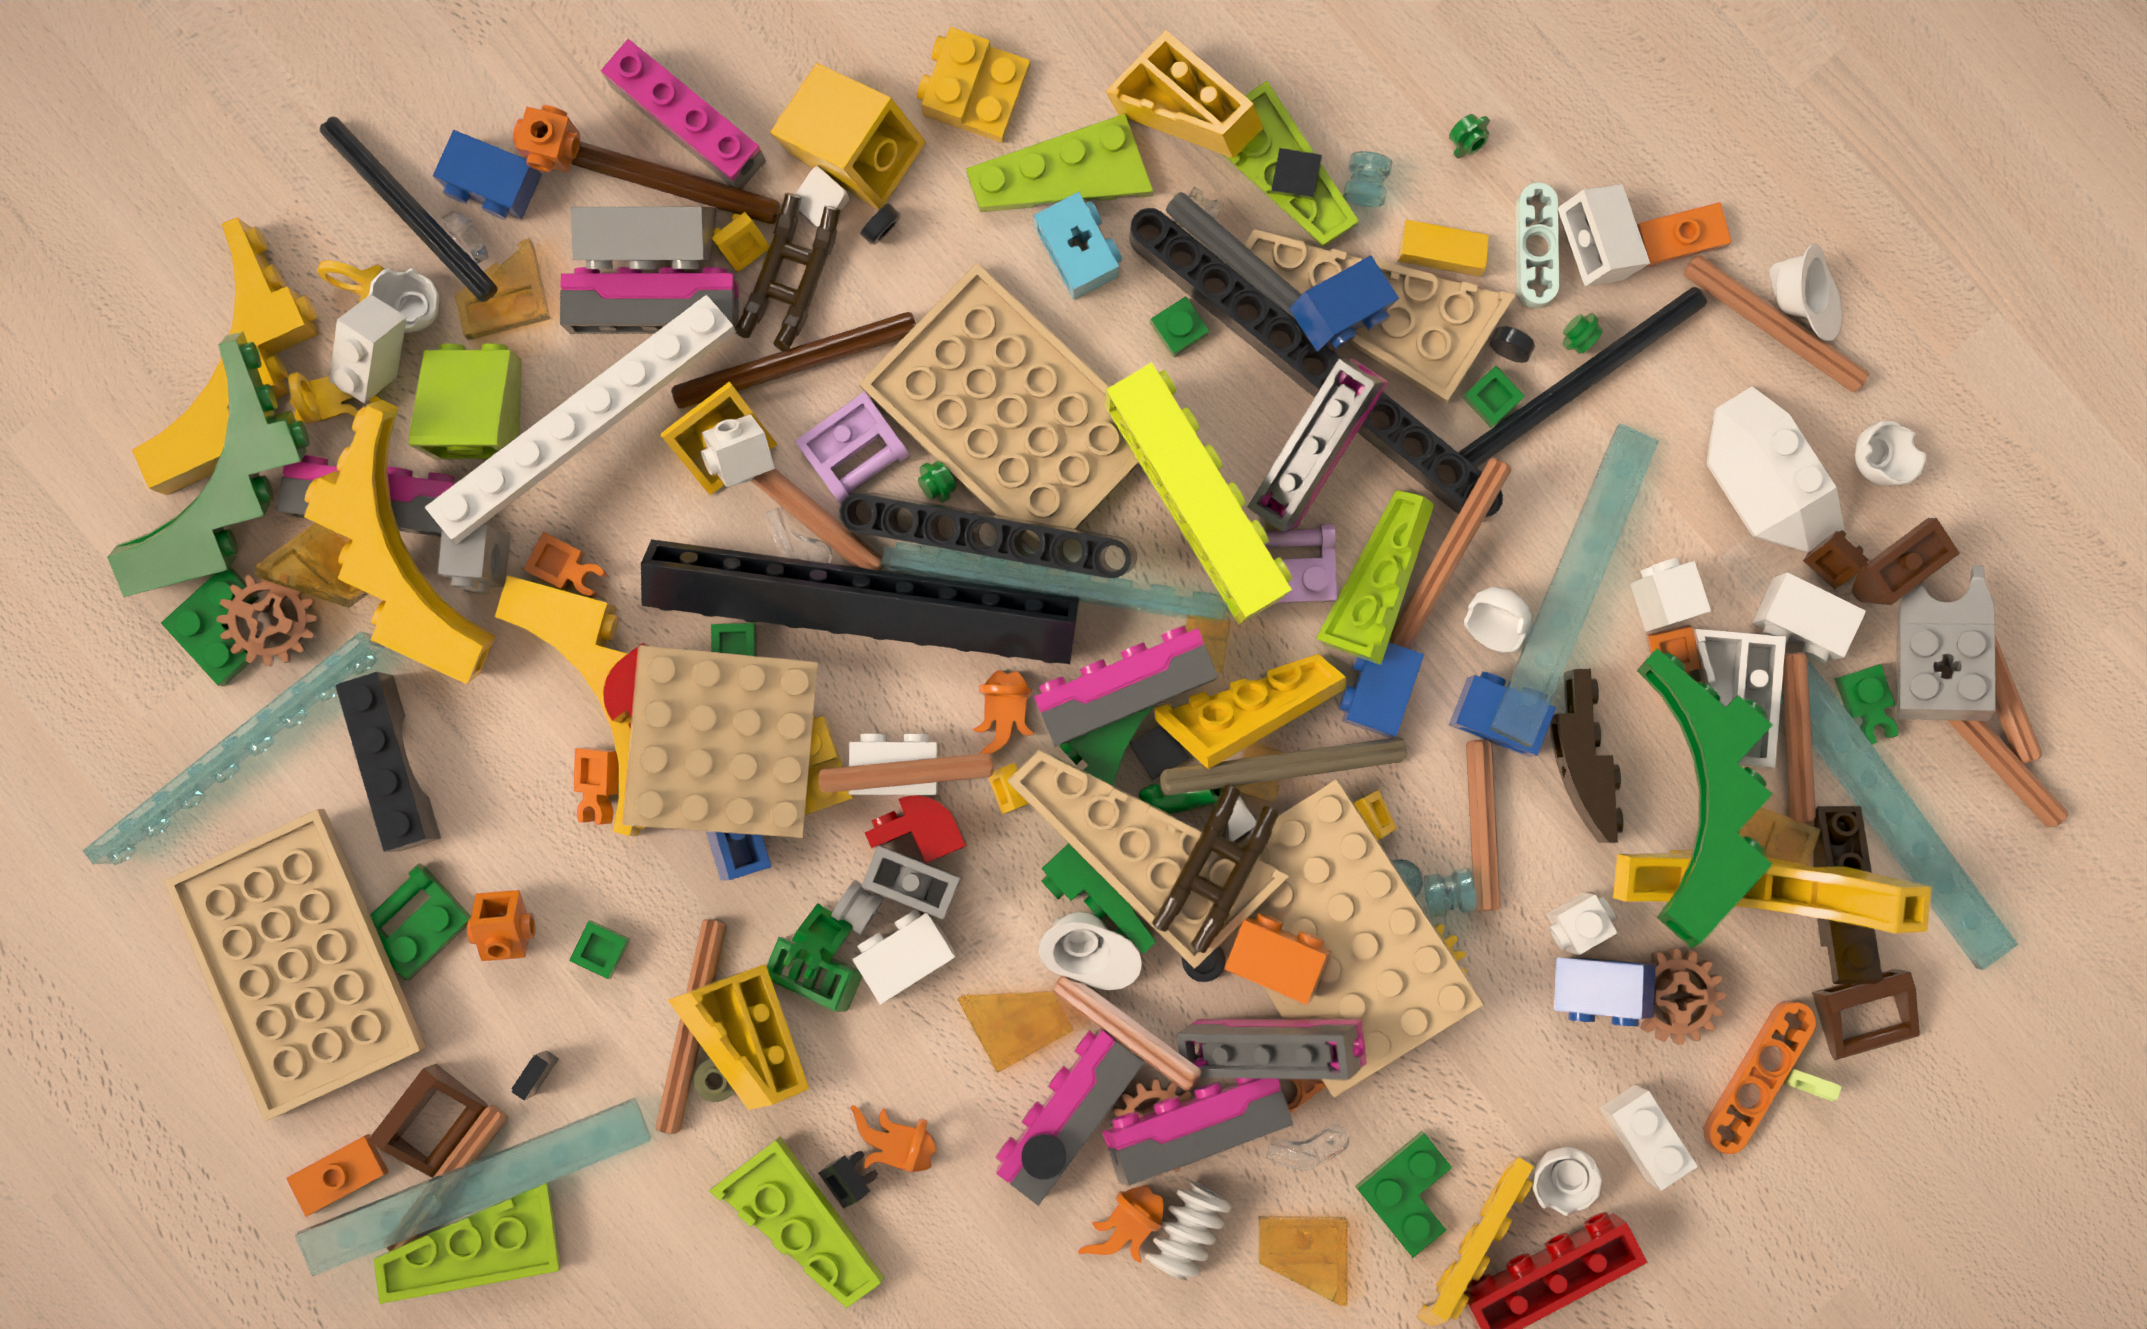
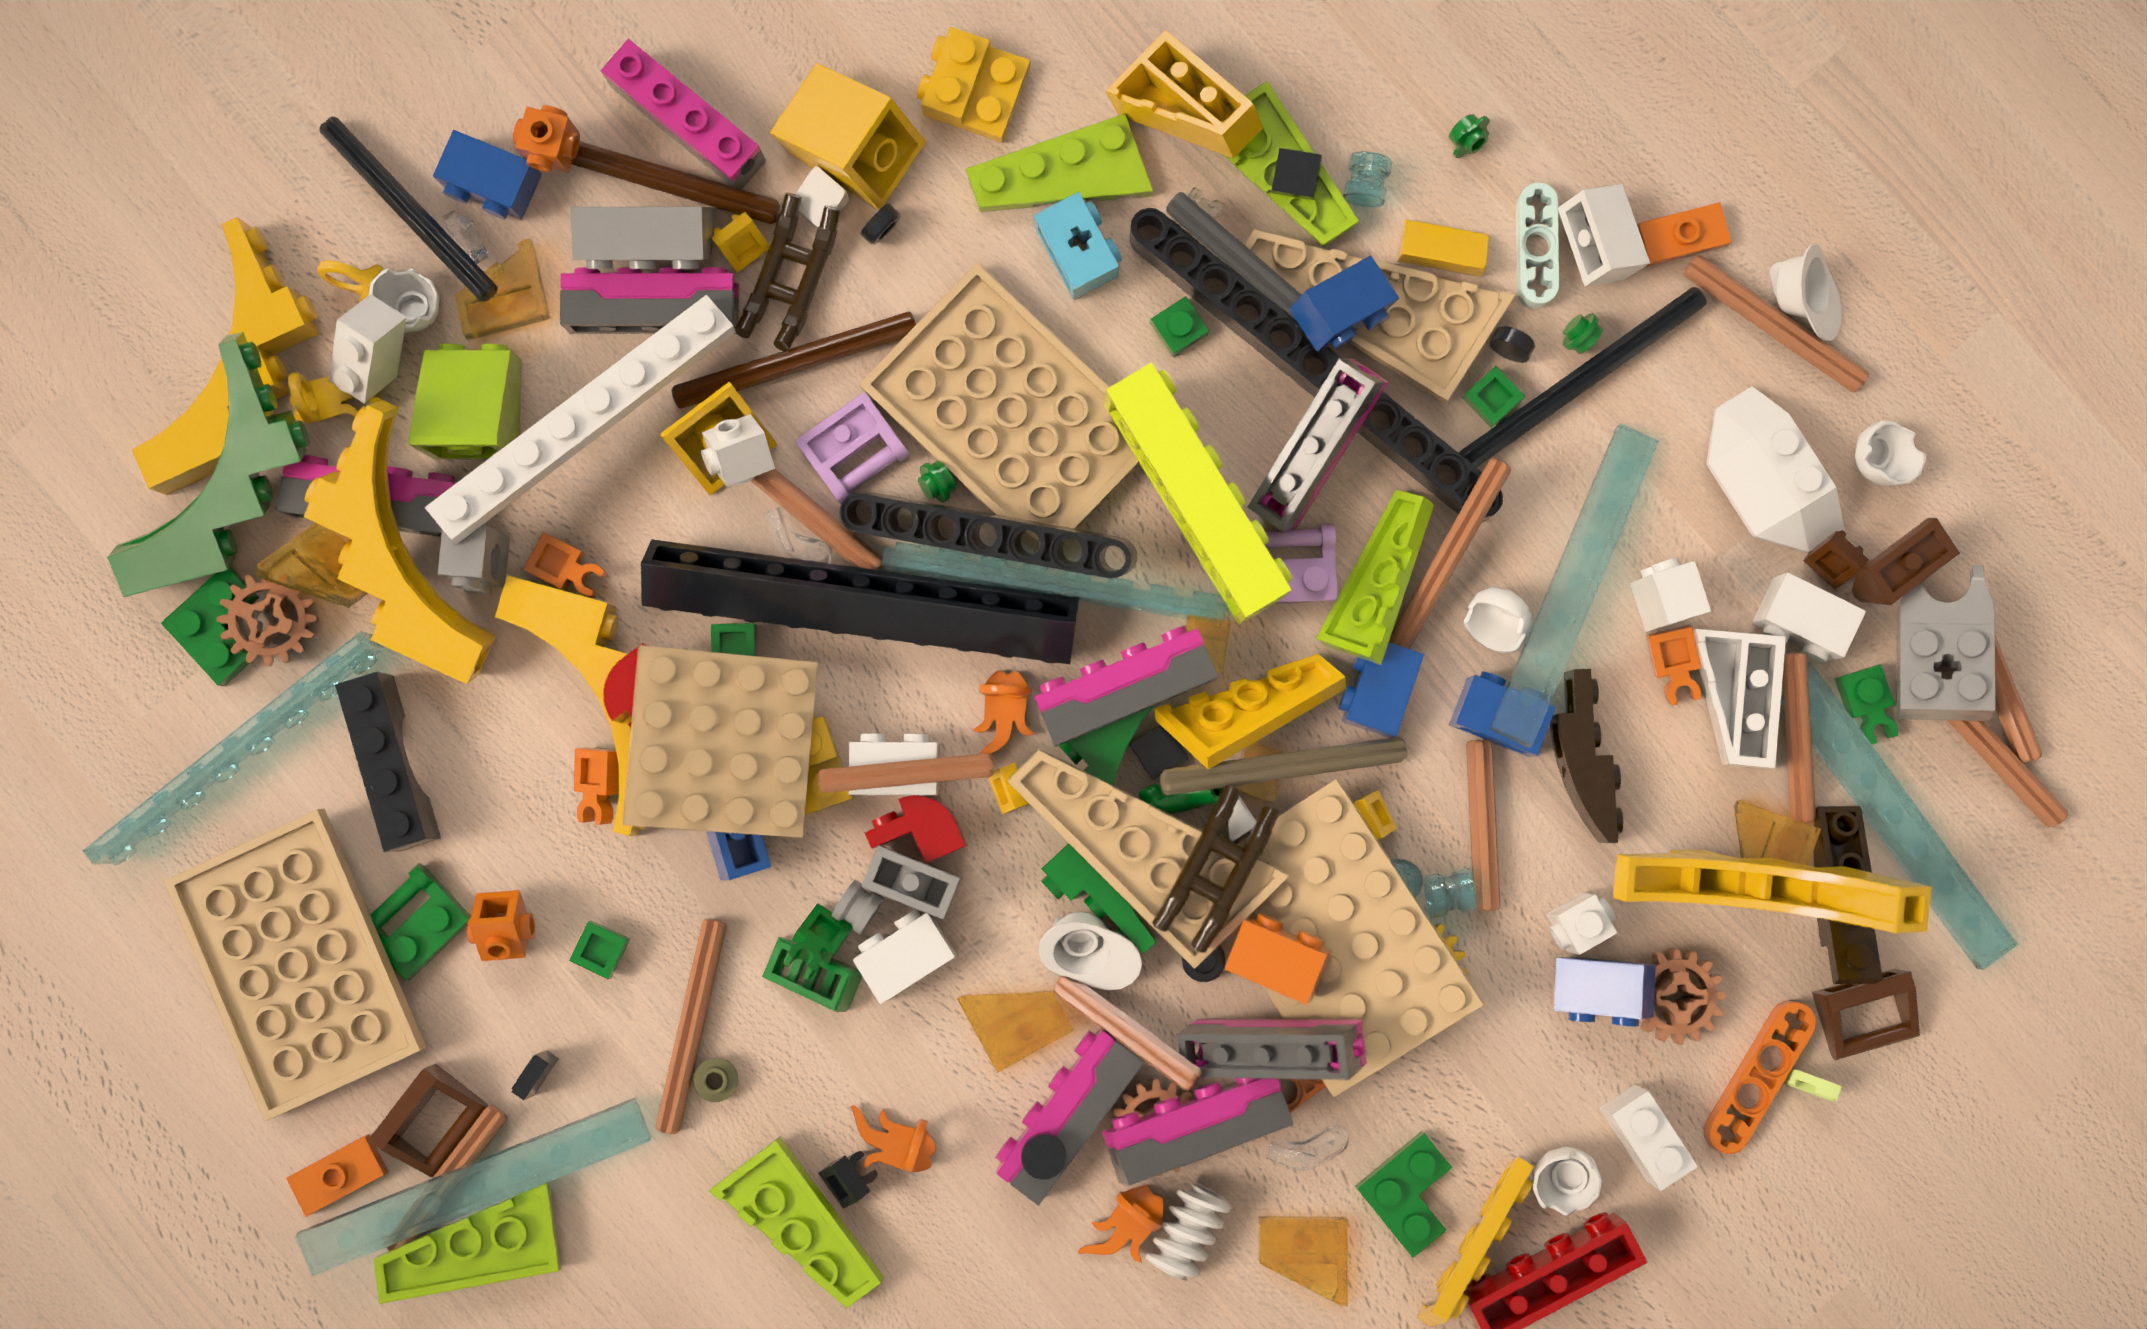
yellow wedge [668,964,810,1110] -> none
green arch [1637,648,1773,948] -> none

